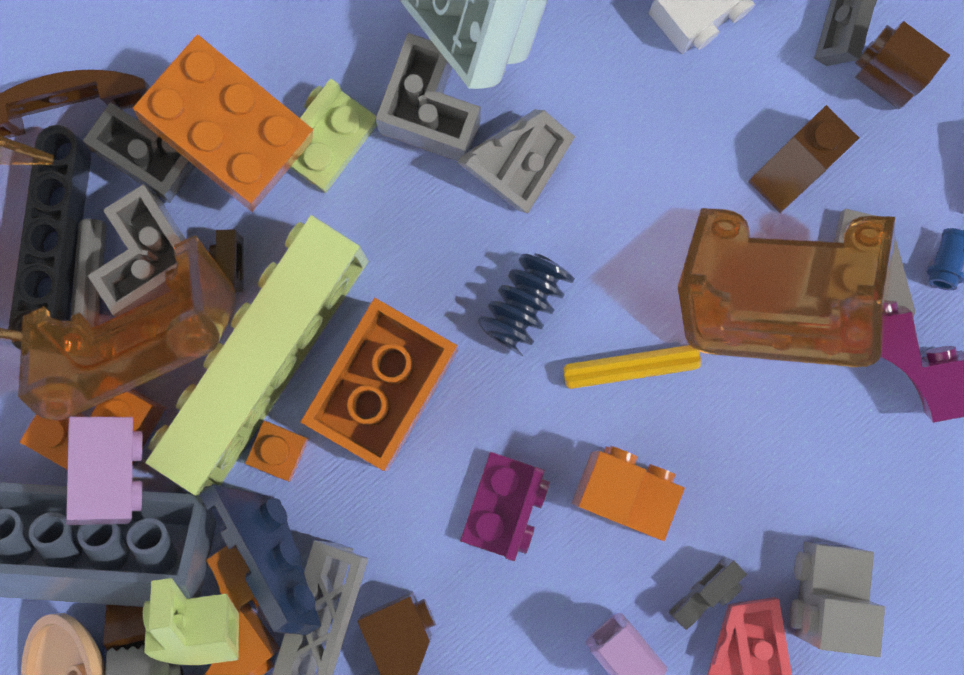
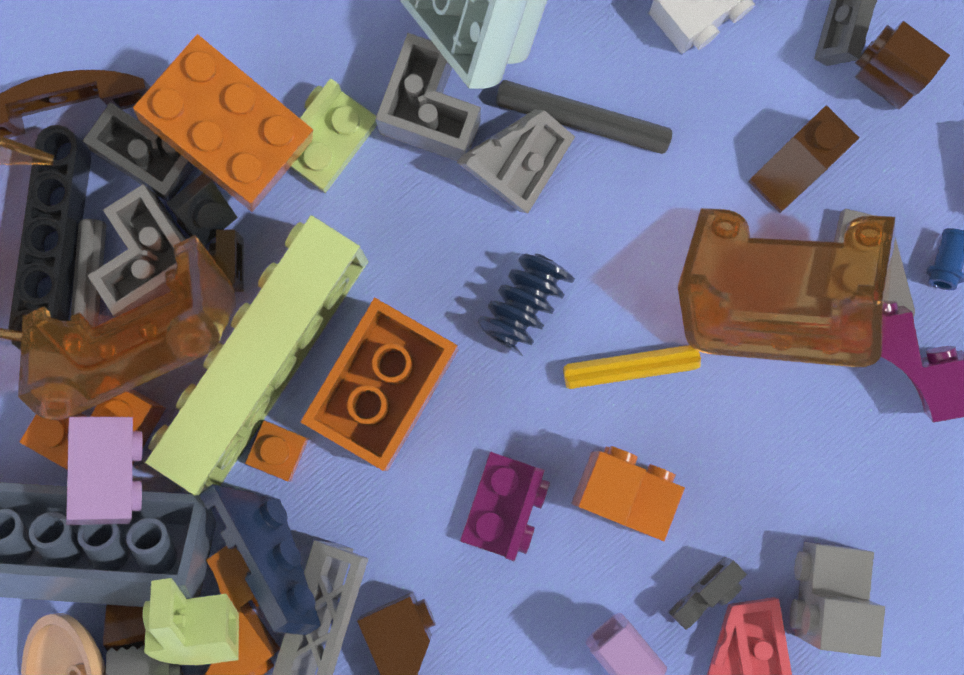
none -> black bracket [167,173,238,248]
none -> dark grey axle [496,80,672,154]

